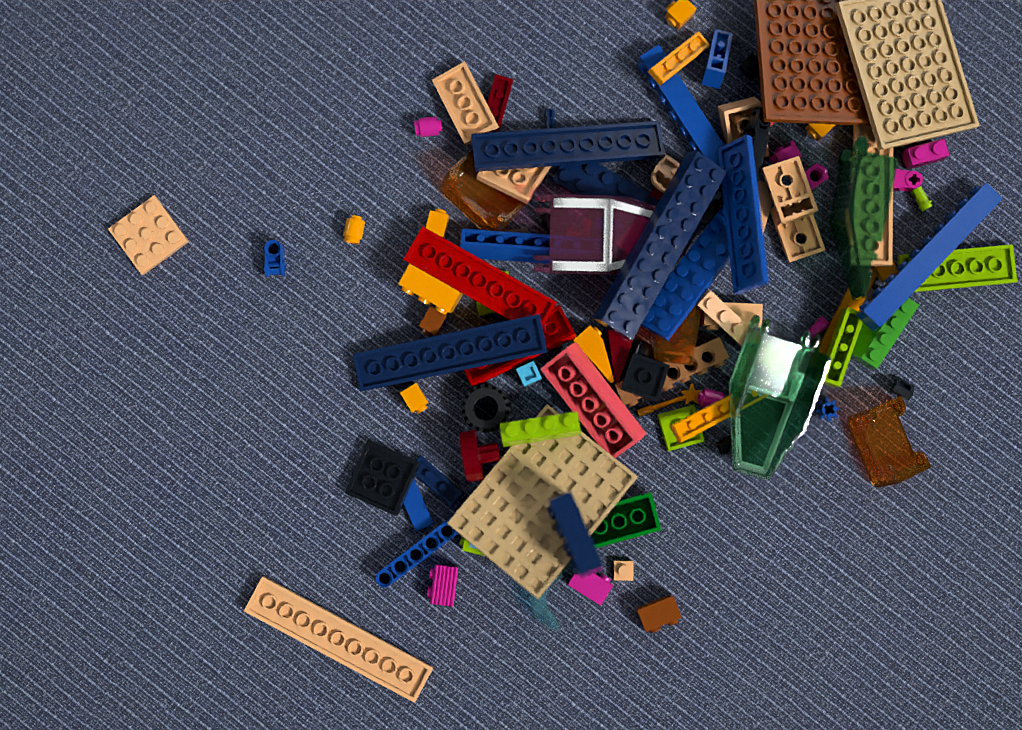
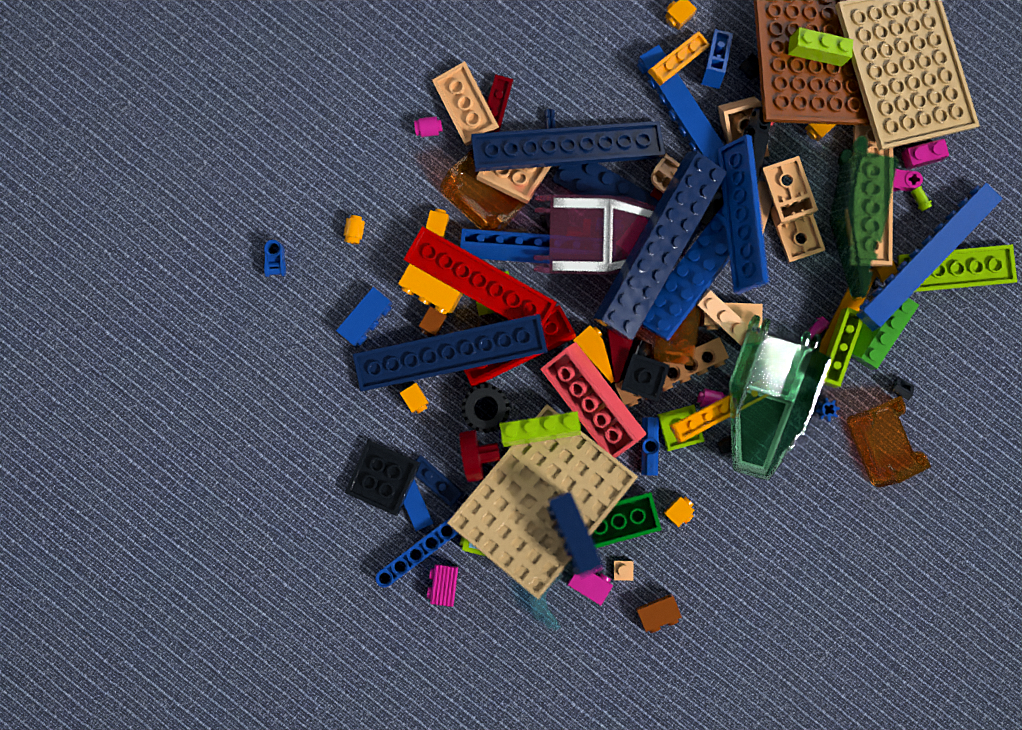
light nougat plate [108,195,189,275] -> none
light nougat plate [244,576,433,703] -> none
medium azure brick [516,361,542,387] -> none
light orange piece [637,384,703,417] -> none
dark pink brick [769,140,802,165] -> none
dark pink brick [805,162,829,191] -> none
none -> blue brick [336,287,393,347]
none -> blue piece [640,417,660,476]
none -> light orange brick [663,496,695,527]
none -> lime brick [788,27,853,67]

